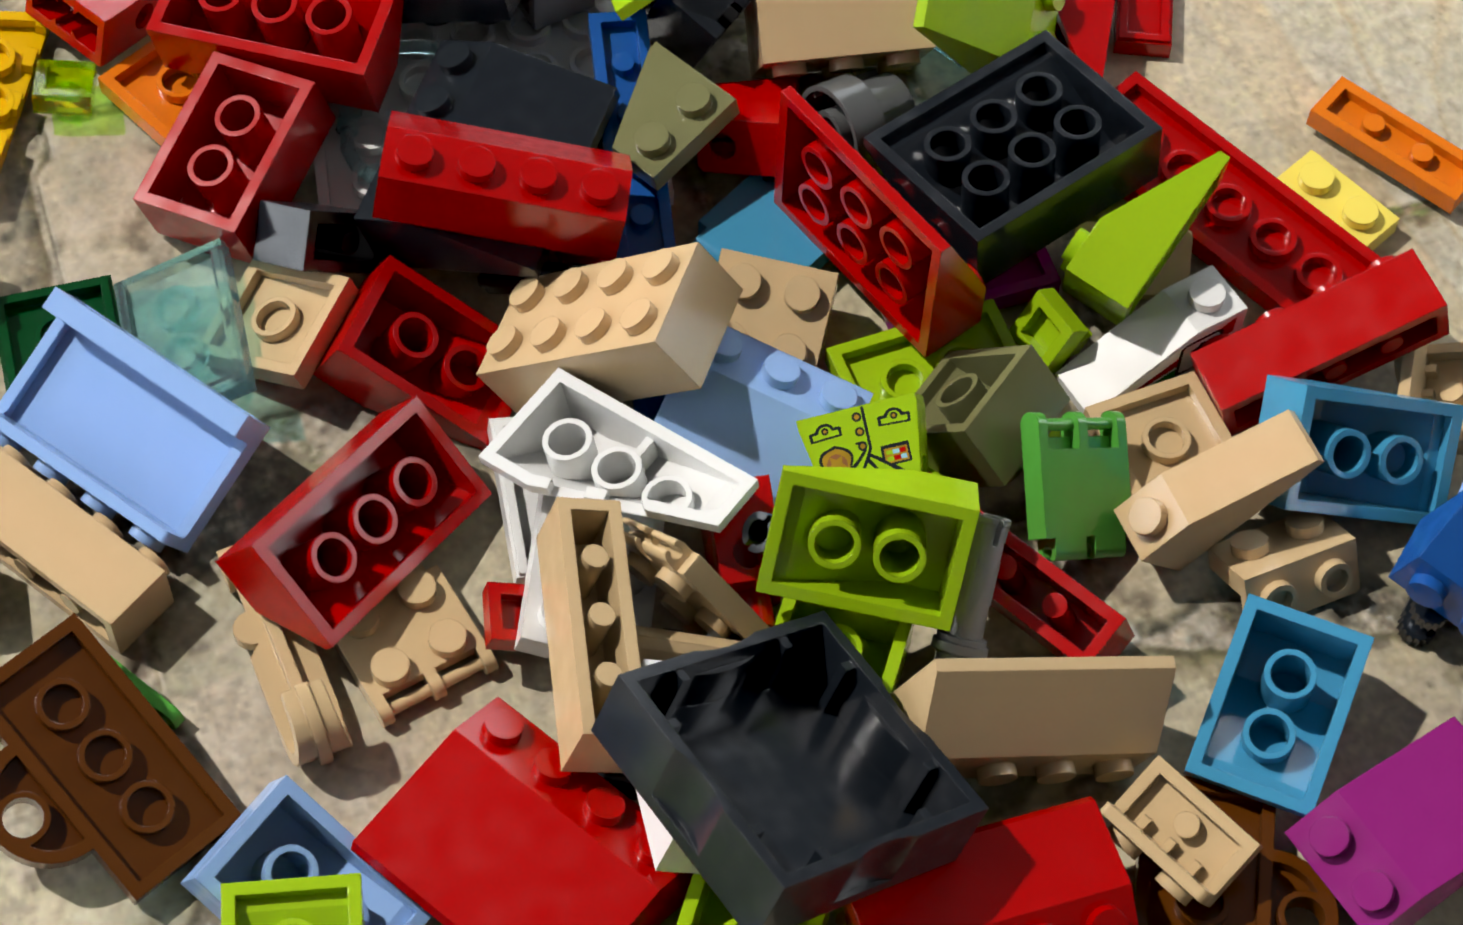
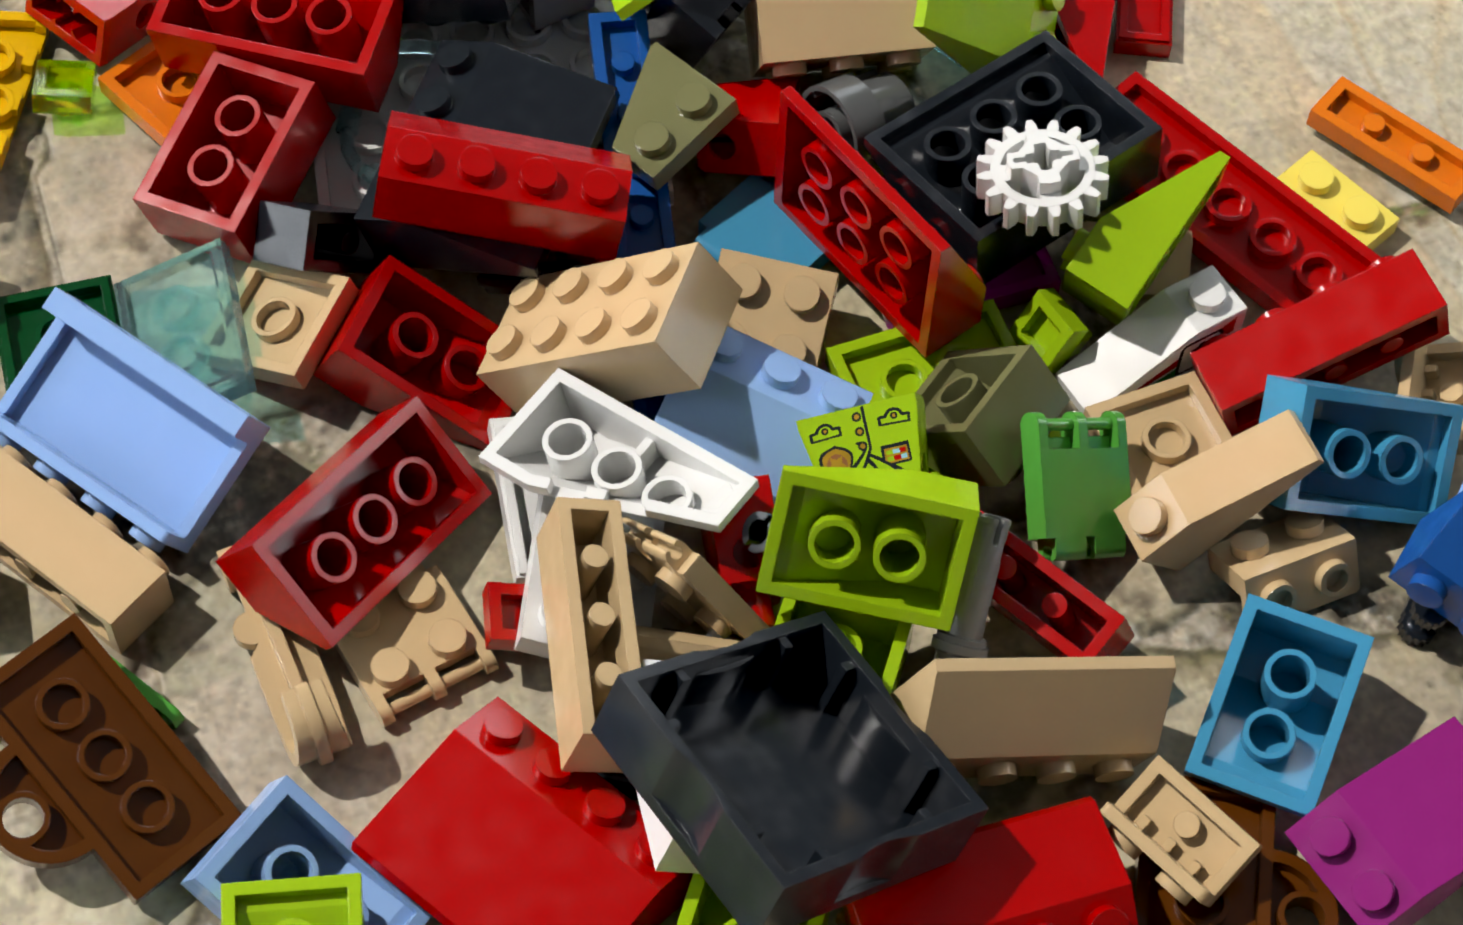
none -> white gear [976,120,1109,236]

